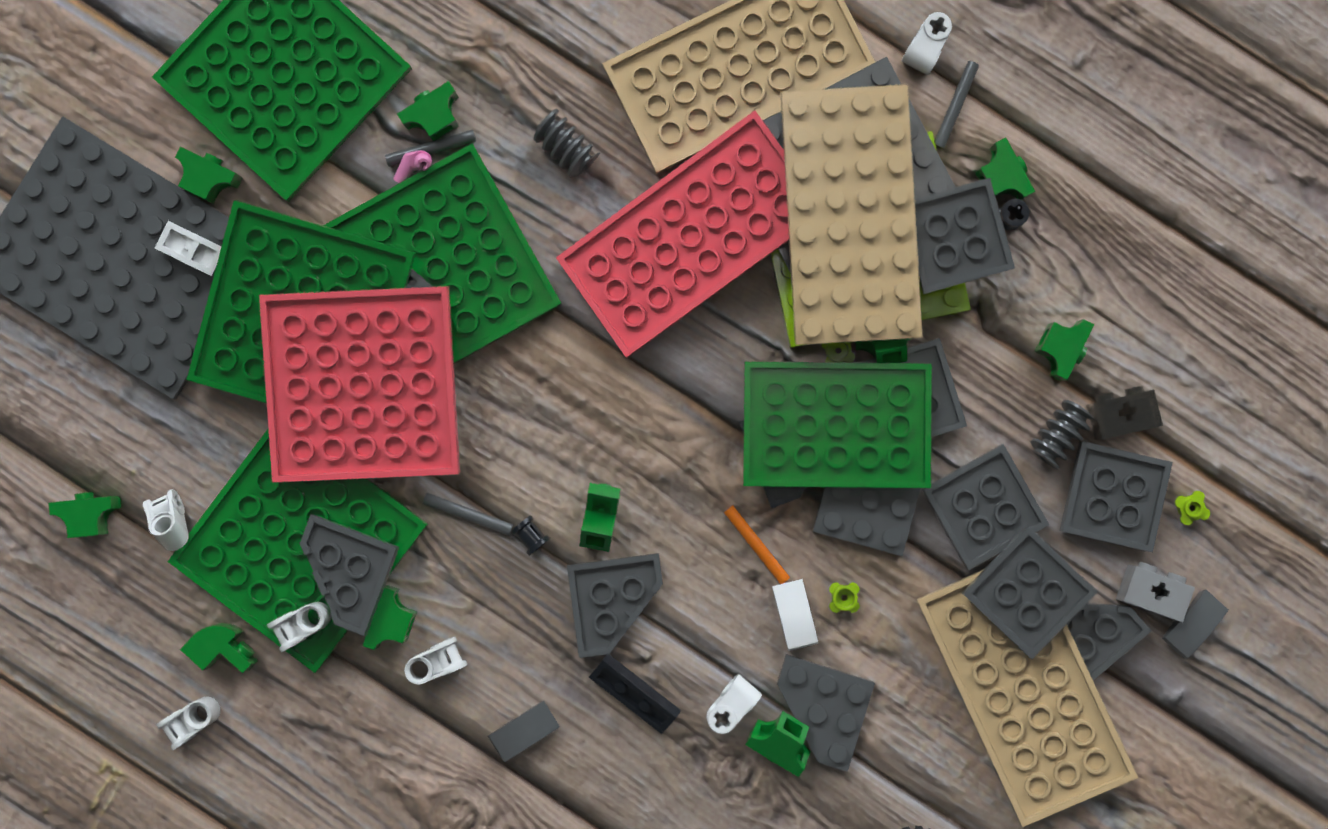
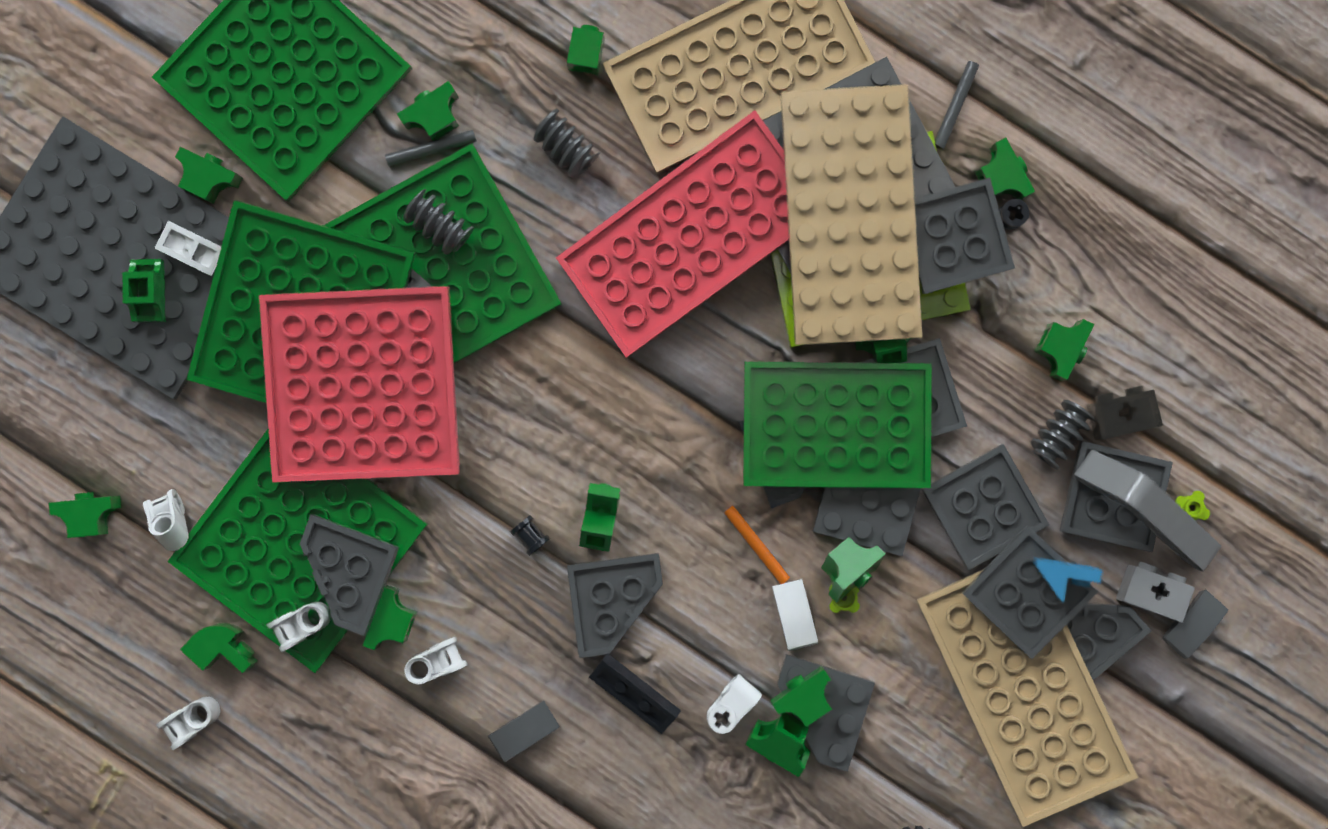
bright pink arm [393,150,432,183] -> none
dark grey bar [423,493,513,536] -> none
lime plate [822,342,855,363] -> none
white piece [901,12,952,75] -> none
none -> green brick [122,259,166,323]
none -> dark grey piece [403,189,474,255]
none -> green brick [567,25,605,75]
none -> green brick [770,666,832,727]
none -> brick [821,537,886,603]
none -> dark azure slope [1033,557,1102,603]
none -> light grey beam [1073,450,1221,572]

